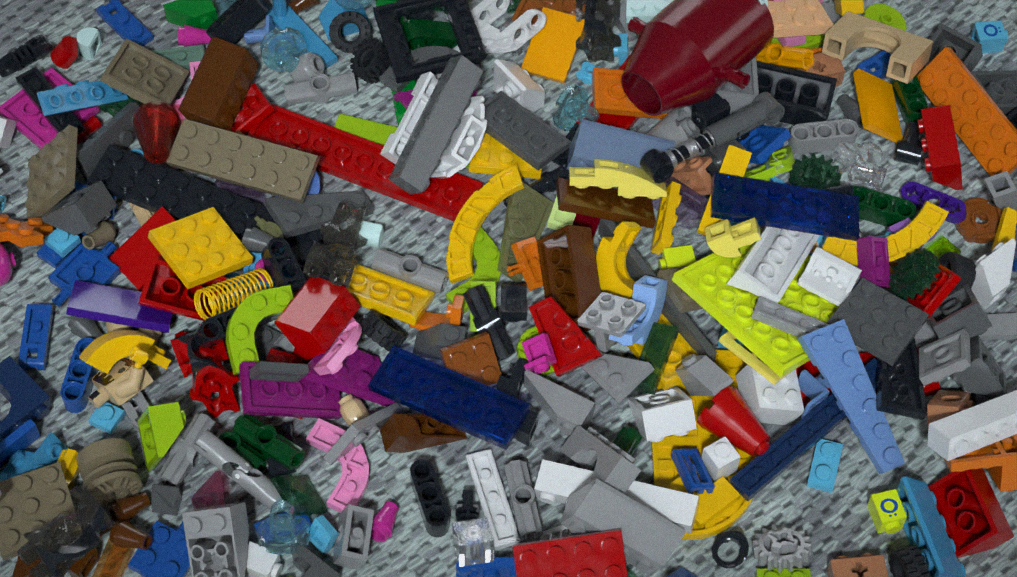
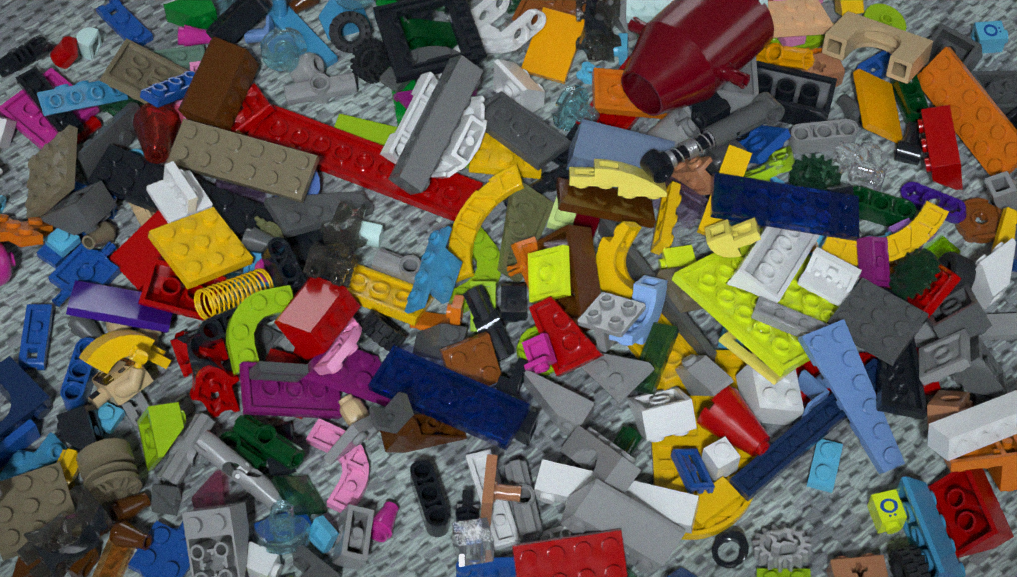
none -> black slope [56,405,105,450]
none -> blue tile [140,71,195,108]
none -> white bracket [146,161,213,224]
none -> dark grey bracket [369,392,414,434]
none -> dark azure bracket [405,226,462,314]
none -> nougat tile [480,454,521,527]
none -> neon yellow plate [528,245,571,303]

